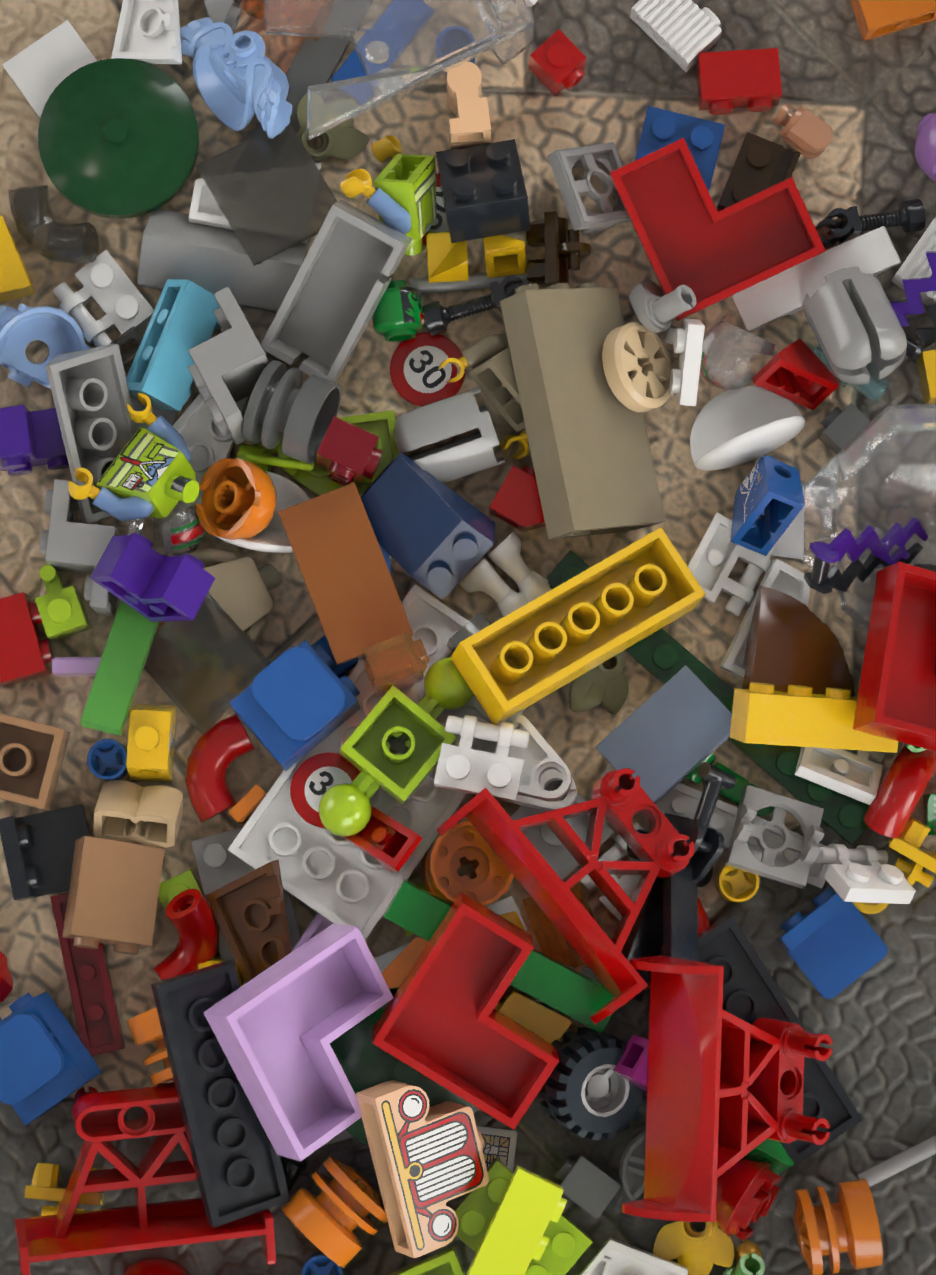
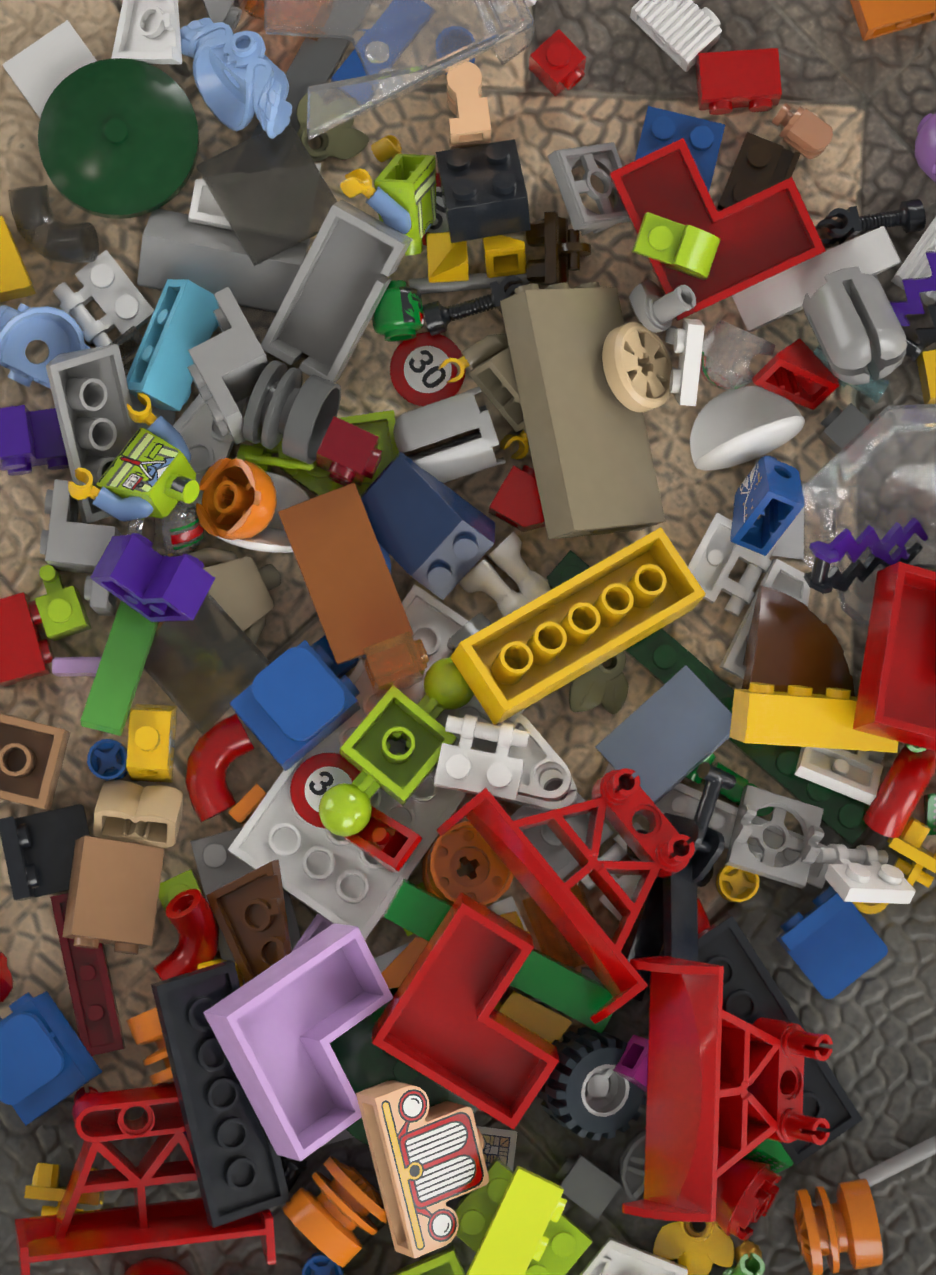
none -> lime brick [632,212,720,280]

